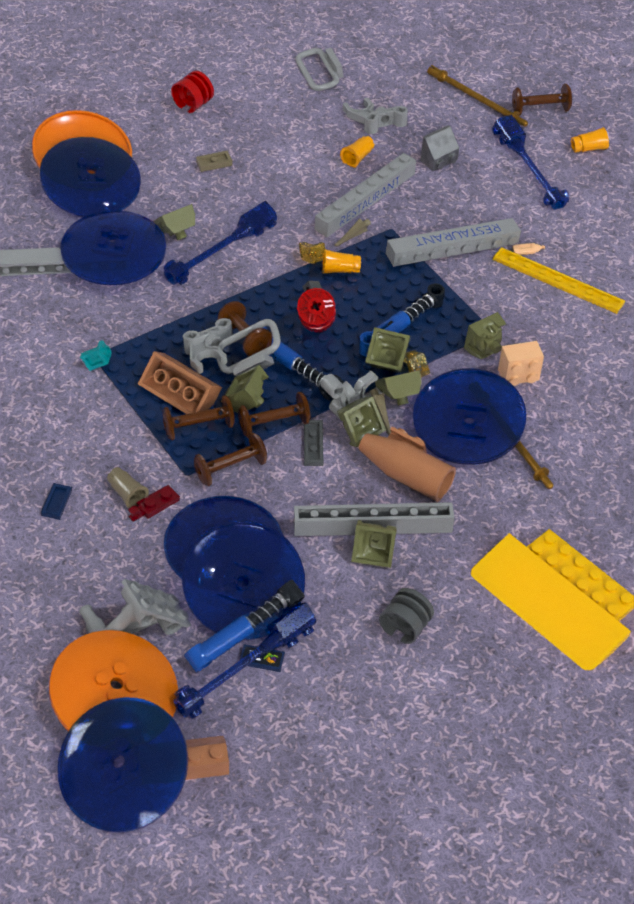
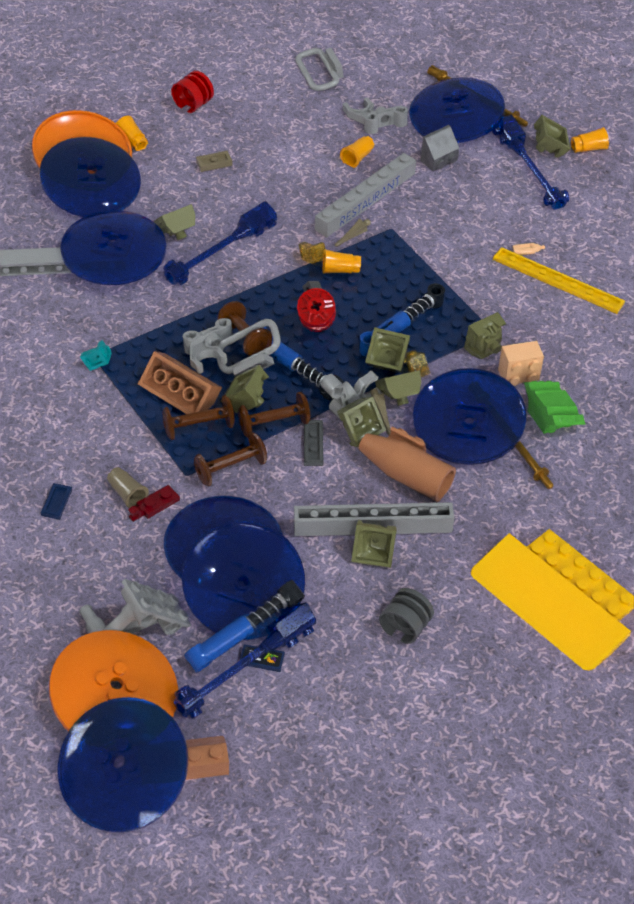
light grey brick [386,218,521,267] -> none
reddish brown hose [512,83,572,115] -> none
none -> light orange plant [116,115,148,151]
none -> clear blue dish [409,77,505,143]
none -> bright green slope [524,381,586,434]
none -> olive brick [534,115,571,158]

